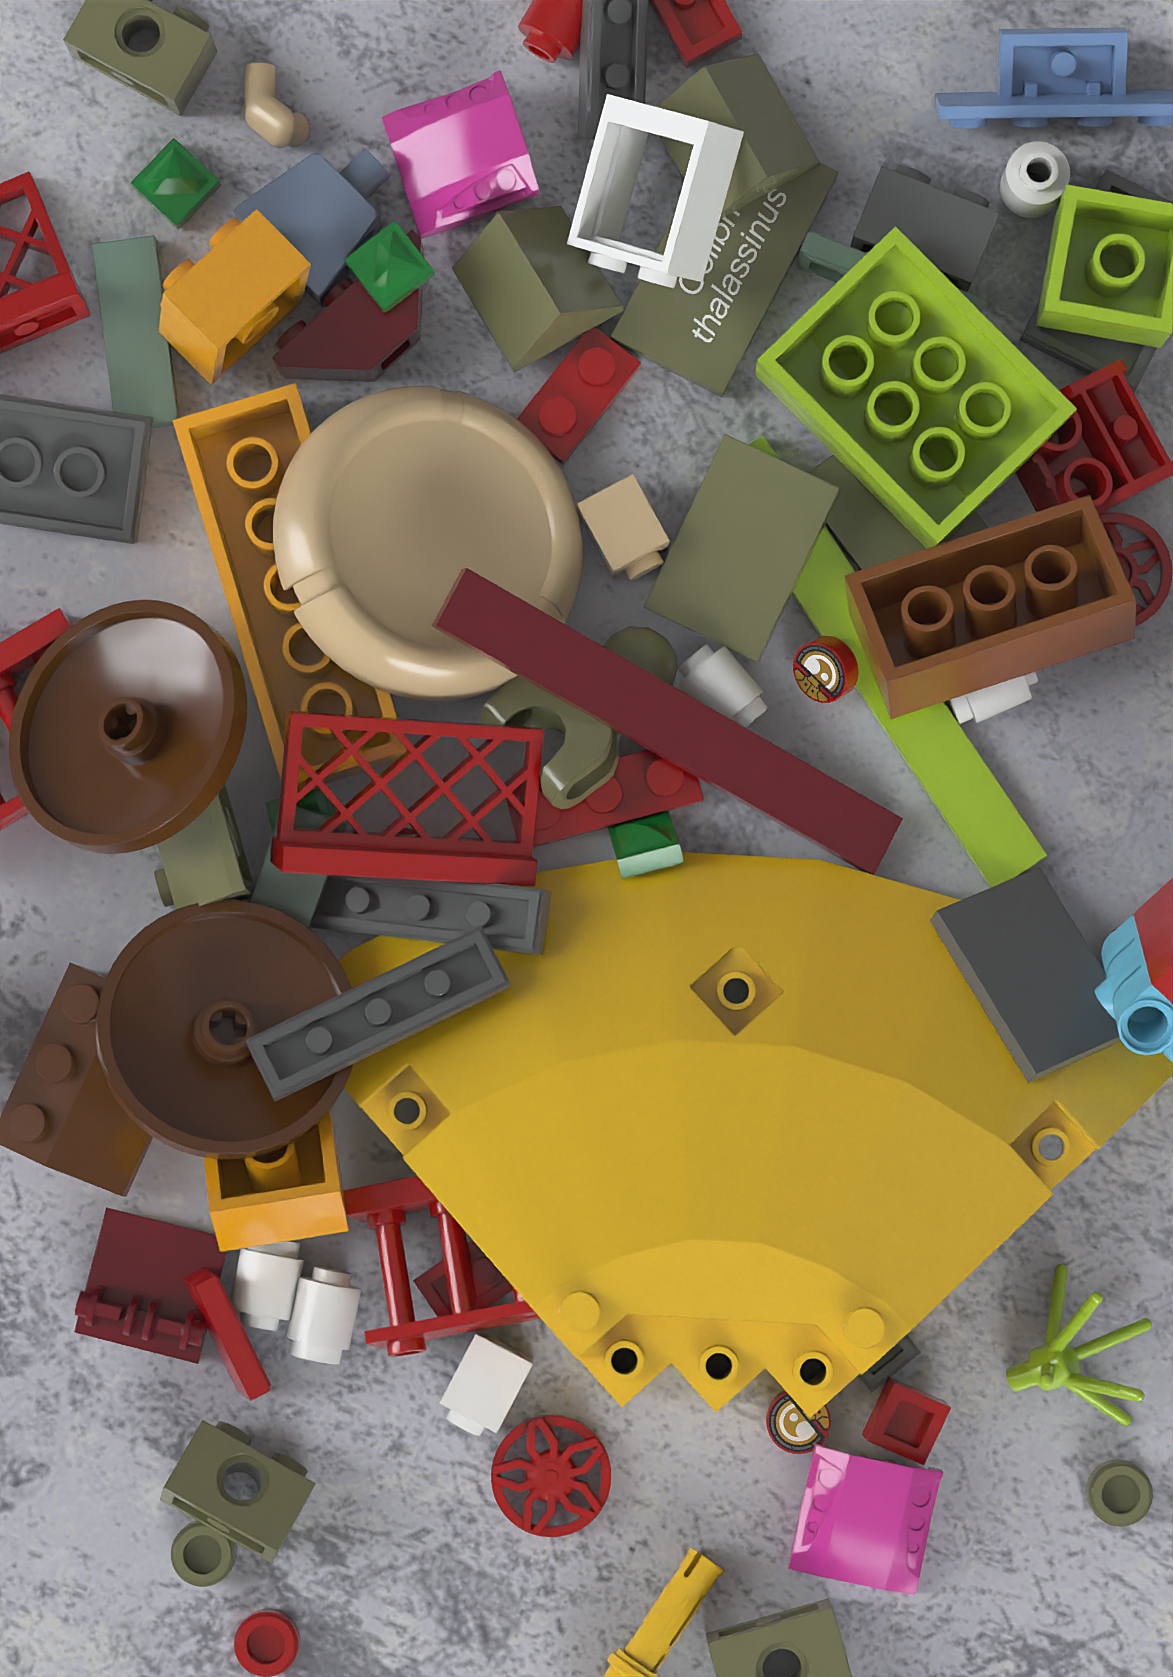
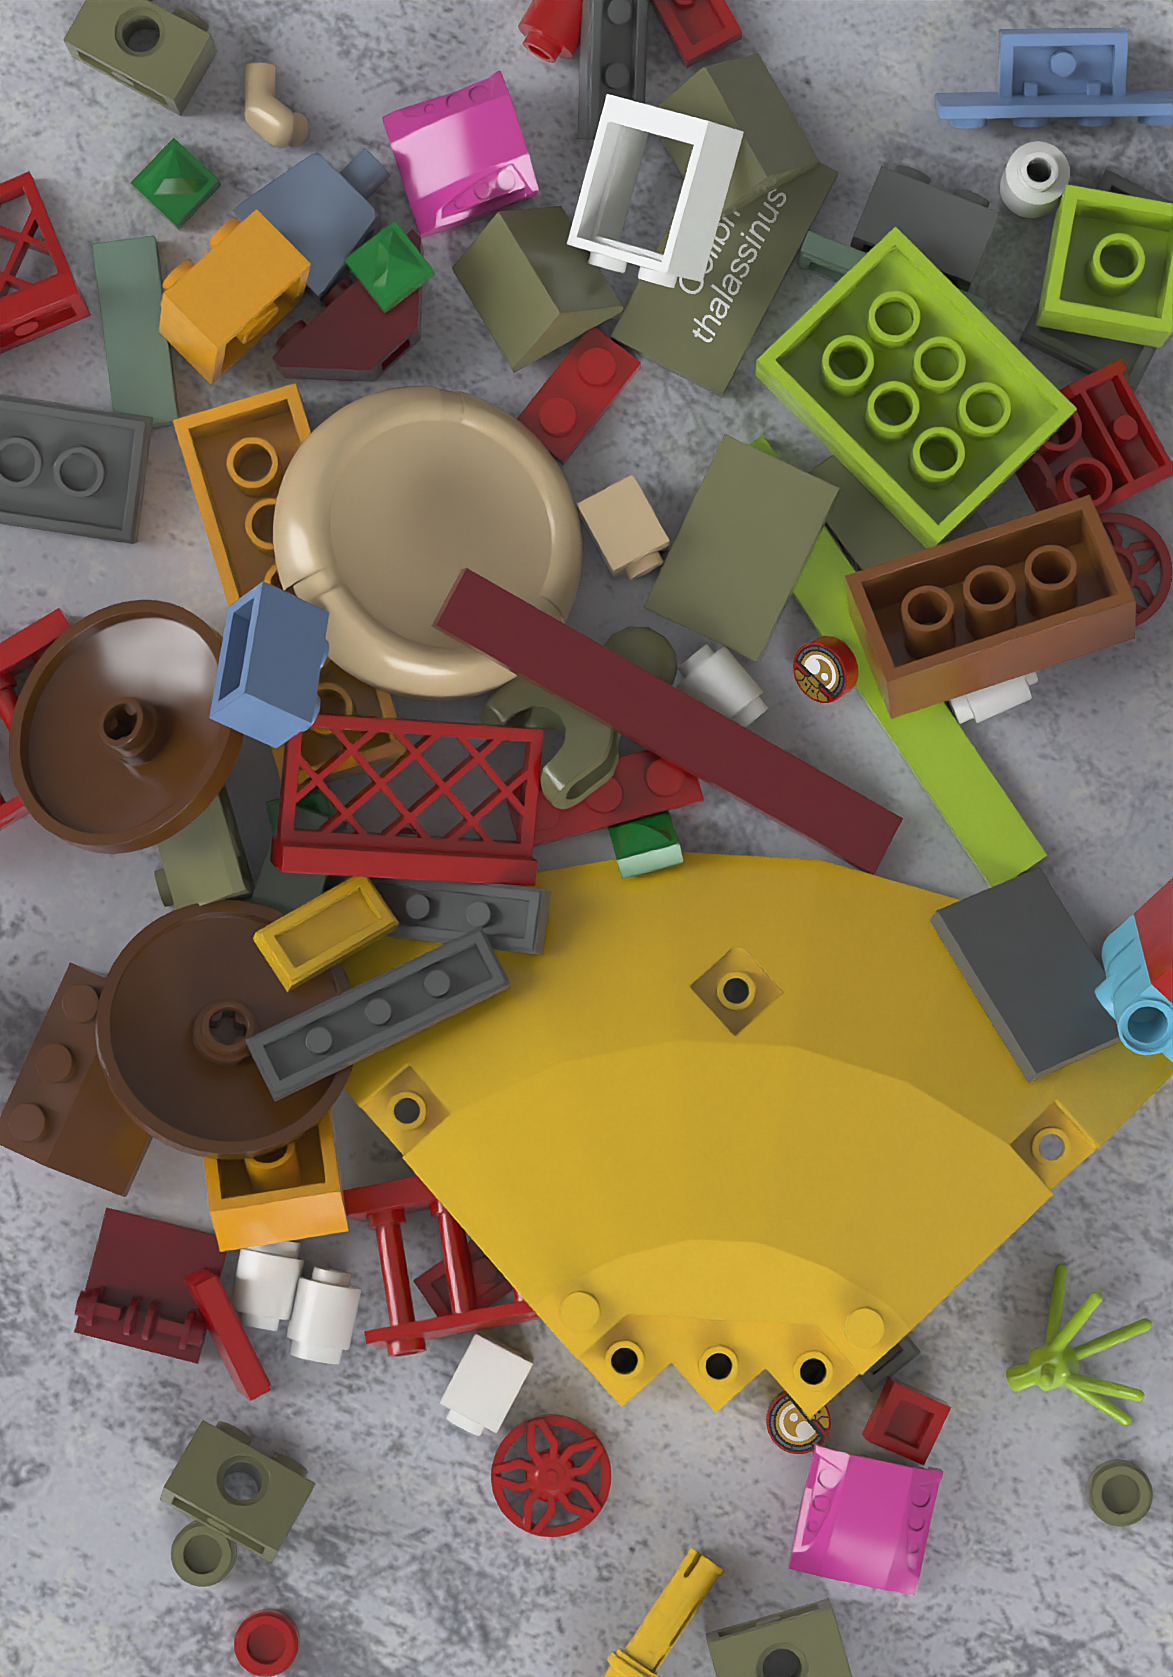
none -> medium blue brick [209,581,329,748]
none -> yellow tile [253,876,399,993]

